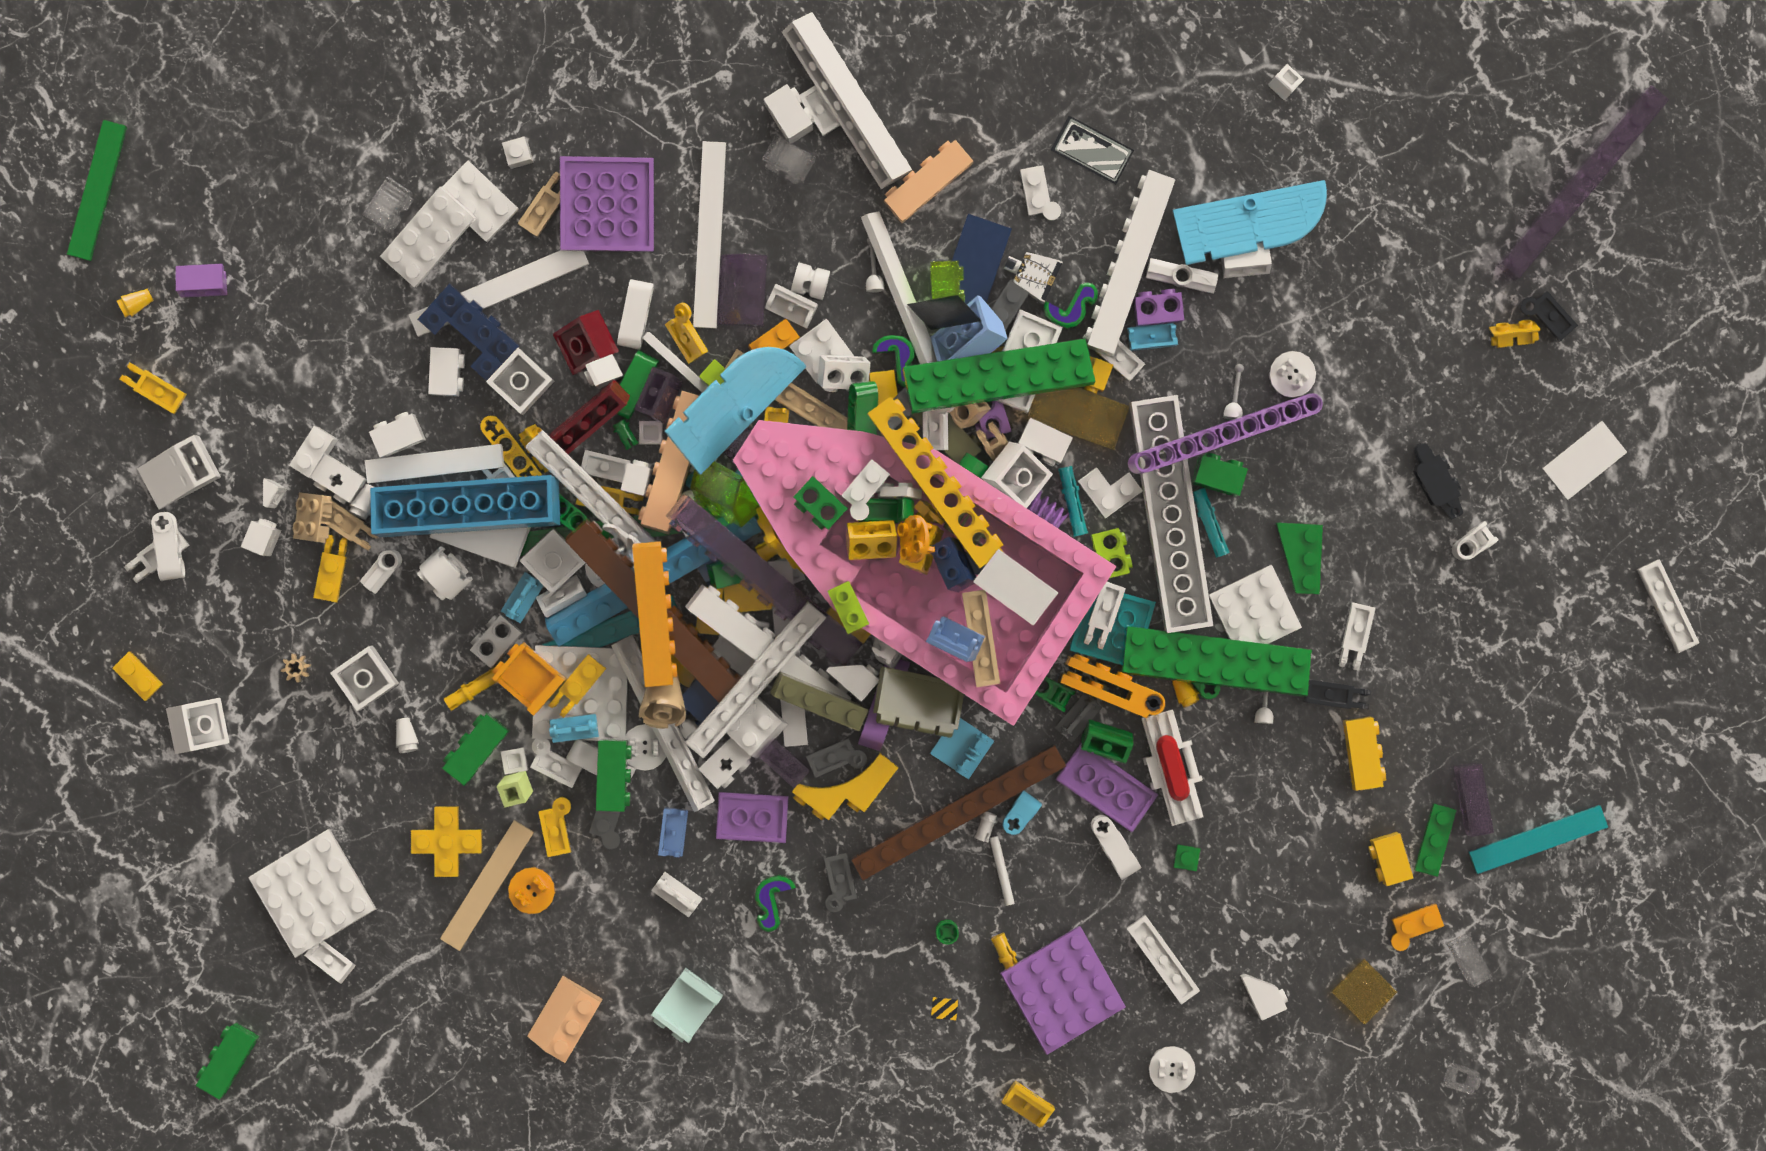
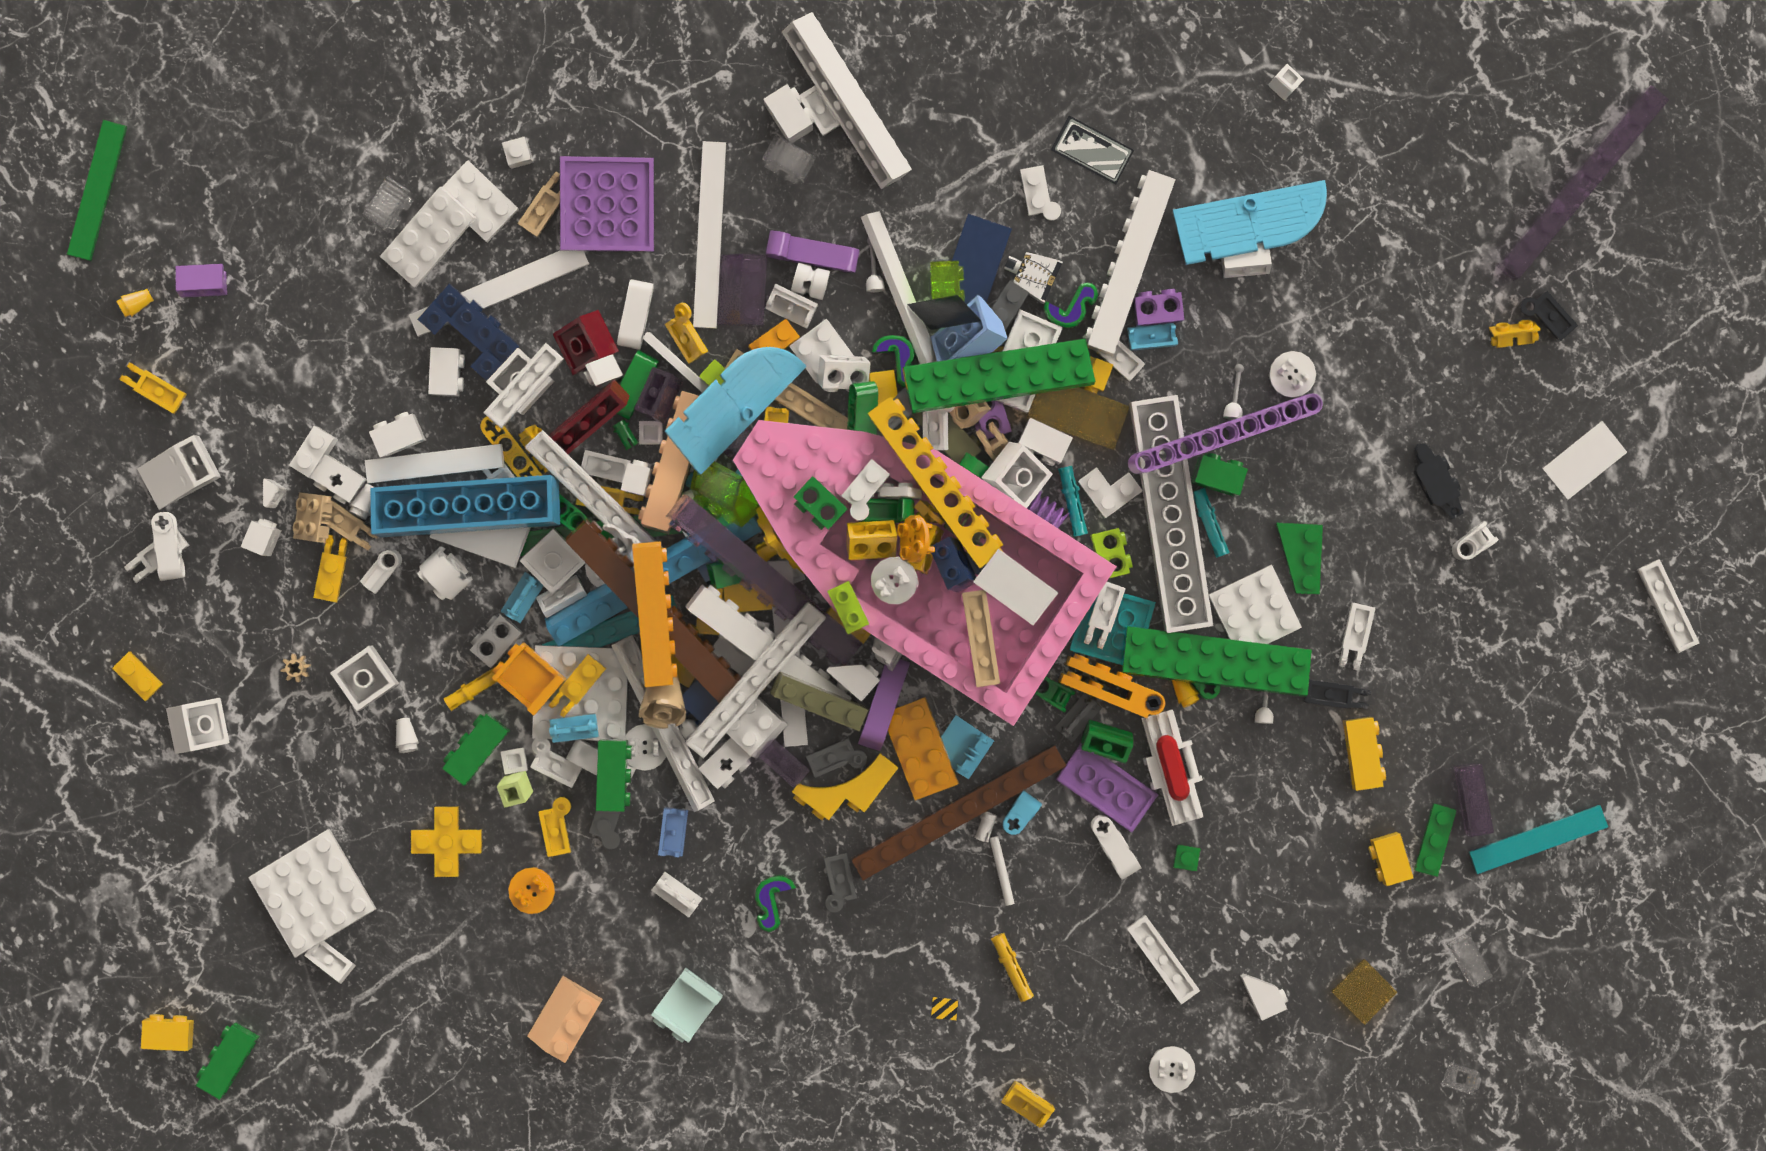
tan tile [440,820,534,951] -> none
medium lavender tile [716,792,788,843] -> none
olive hinge [873,667,964,738] -> none
light nougat brick [884,140,973,223] -> none
medium blue hinge [926,616,985,662] -> none
green wheel [935,919,959,945] -> none
medium lavender plate [1000,926,1126,1055] -> none
white piece [1145,258,1218,294] -> none
light orange hinge [1391,904,1444,951] -> none
none -> yellow brick [141,1014,194,1051]
none -> white tile [484,343,564,429]
none -> medium lavender beam [766,230,860,273]
none -> white plate [871,557,919,604]
none -> light orange plate [888,697,959,800]

